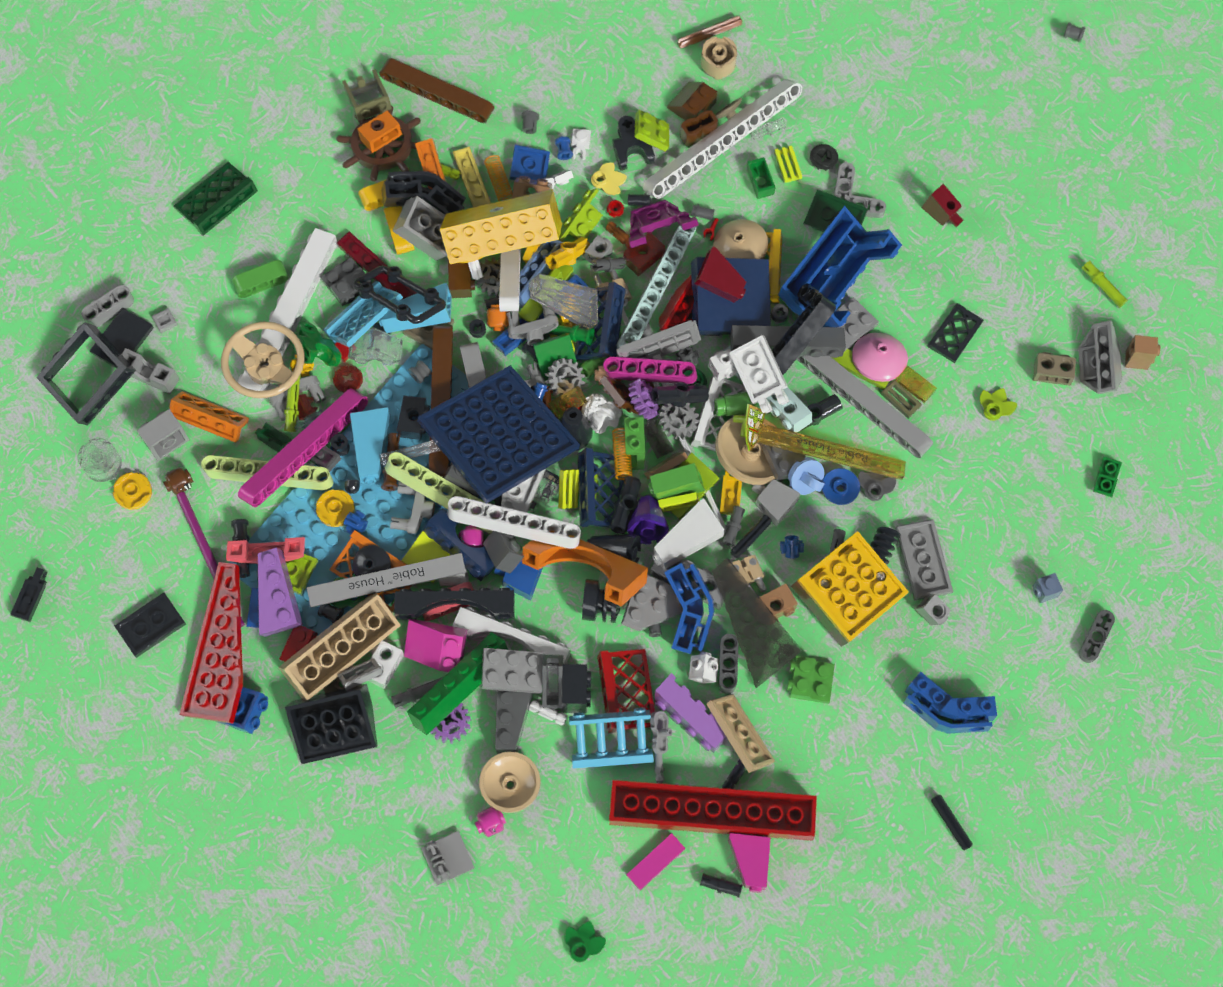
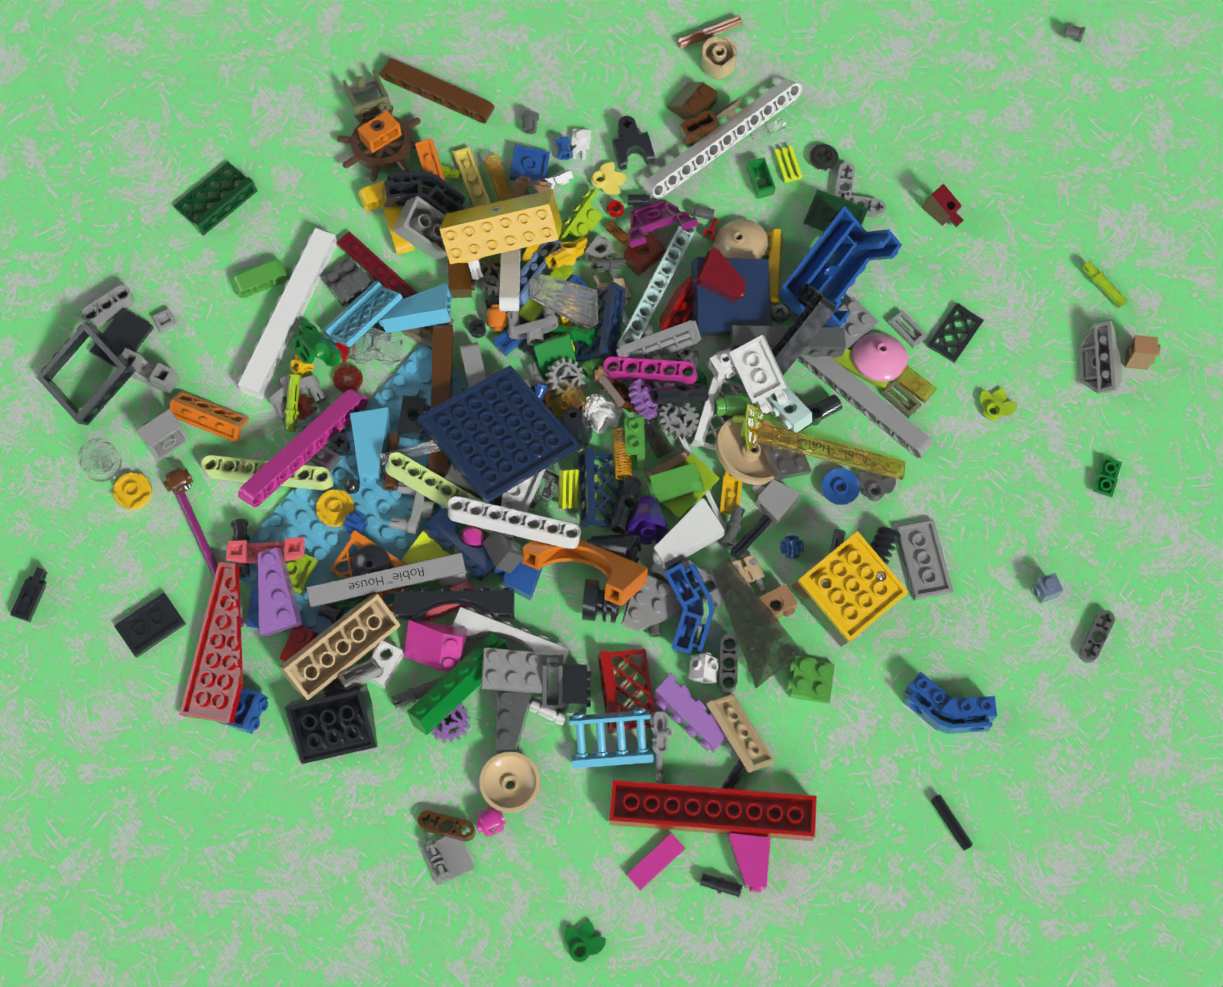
tan piece [221,321,304,398] -> none
dark green hinge [255,422,292,453] -> none
black bar [353,266,446,324] -> none
dark grey wheel [408,360,432,384] -> none
lime plate [635,110,669,152] -> none
neon yellow tile [658,492,700,512] -> none
light blue tile [788,457,825,495] -> none
light grey brick [915,594,951,625] -> none
dark tan brick [1033,352,1076,386] -> none
none -> reddish brown beam [418,811,476,842]
none -> light grey tile [888,310,927,349]

